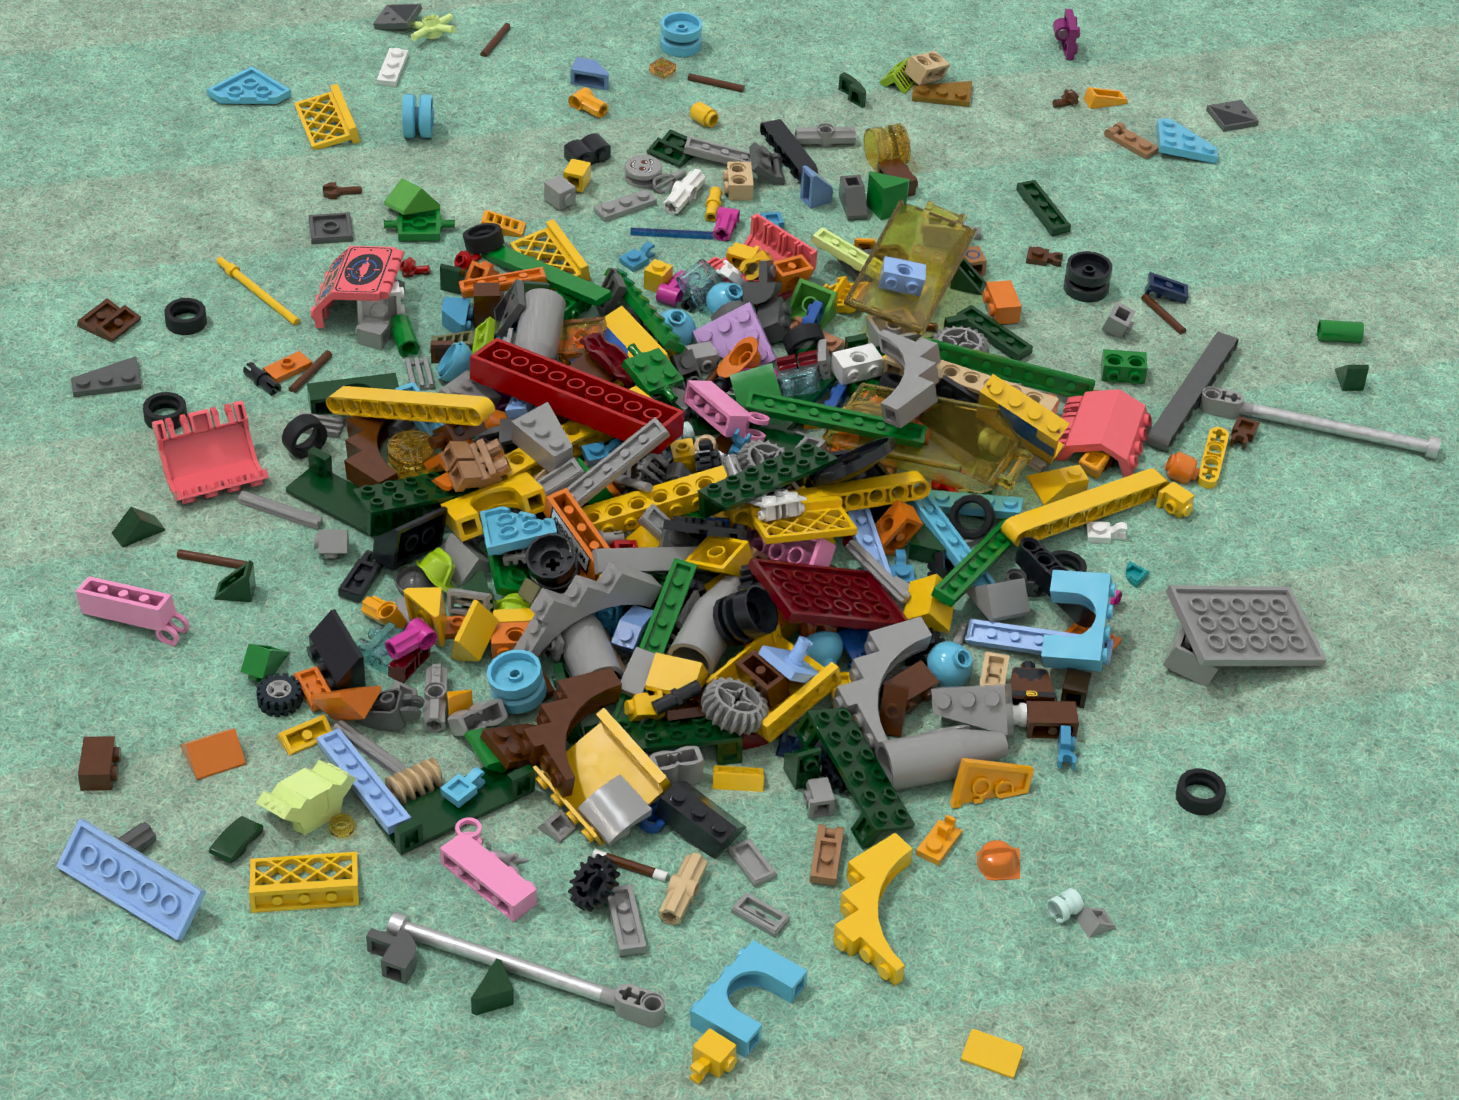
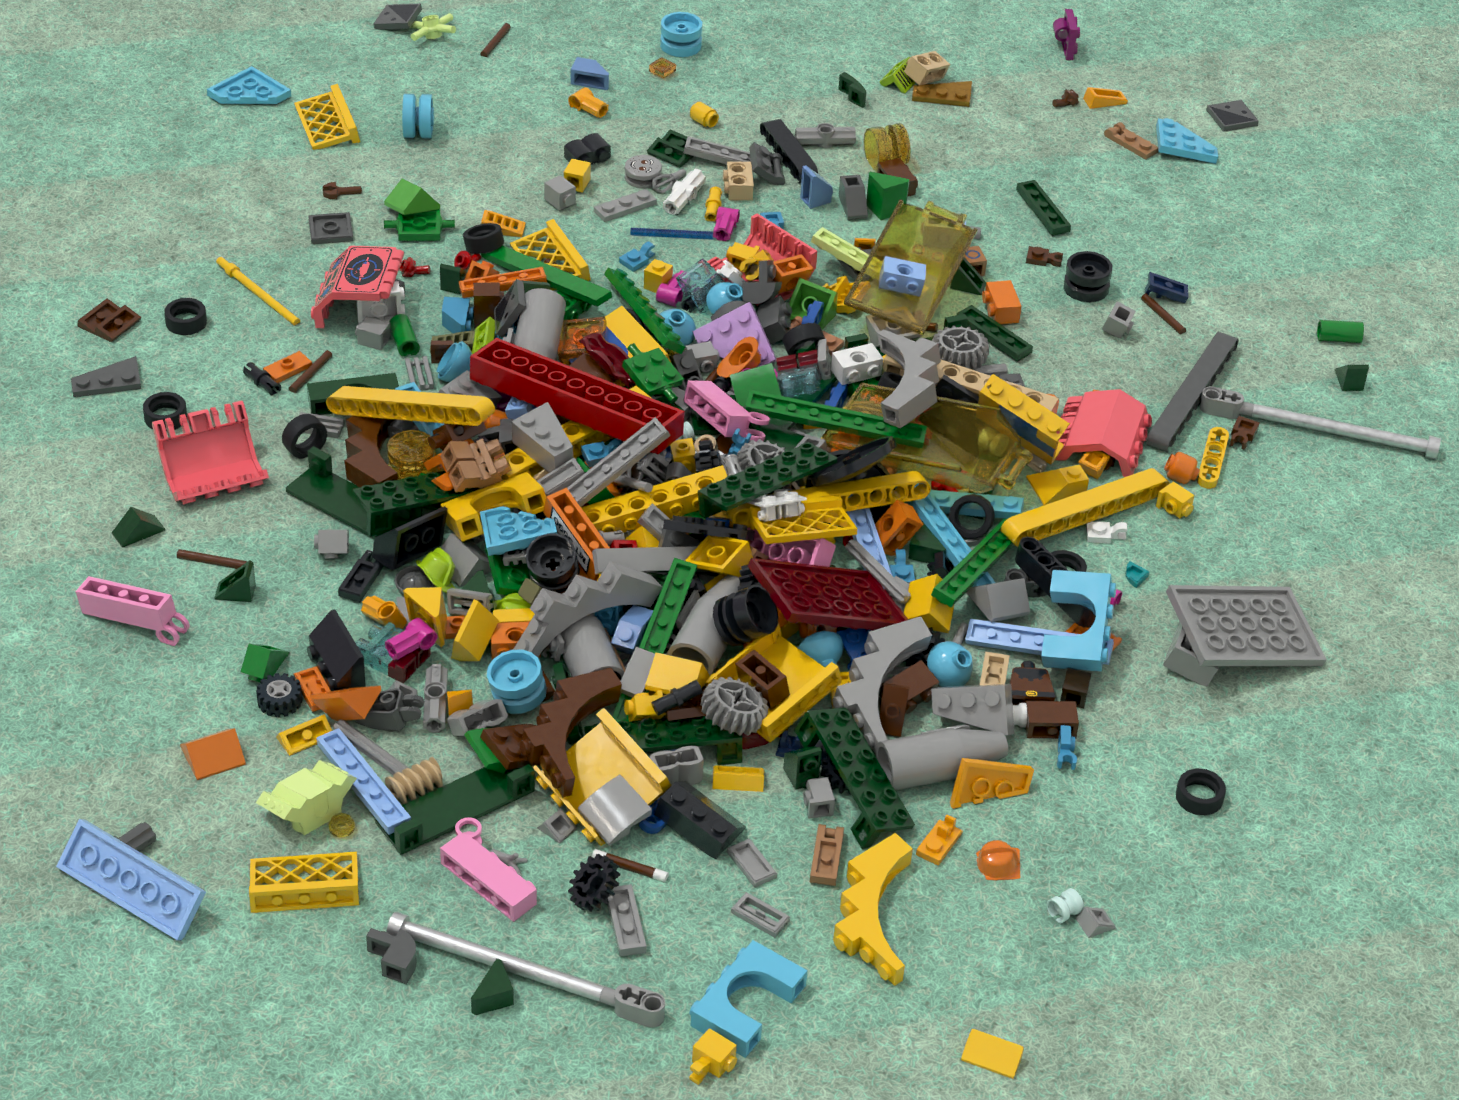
reddish brown brick [78,736,121,791] -> none
dark green slope [209,816,263,863] -> none
light grey axle [238,491,323,529] -> none
white plate [377,48,409,87] -> none
medium azure plate [440,767,485,808] -> none
dark grey plate [596,268,627,319] -> none
tan piece [659,852,708,925] -> none
reddish brown bar [688,73,745,92] -> none
light blue tile [758,636,819,683] -> none
green tile [925,337,1095,397] -> none
green brick [1100,349,1148,384] -> none

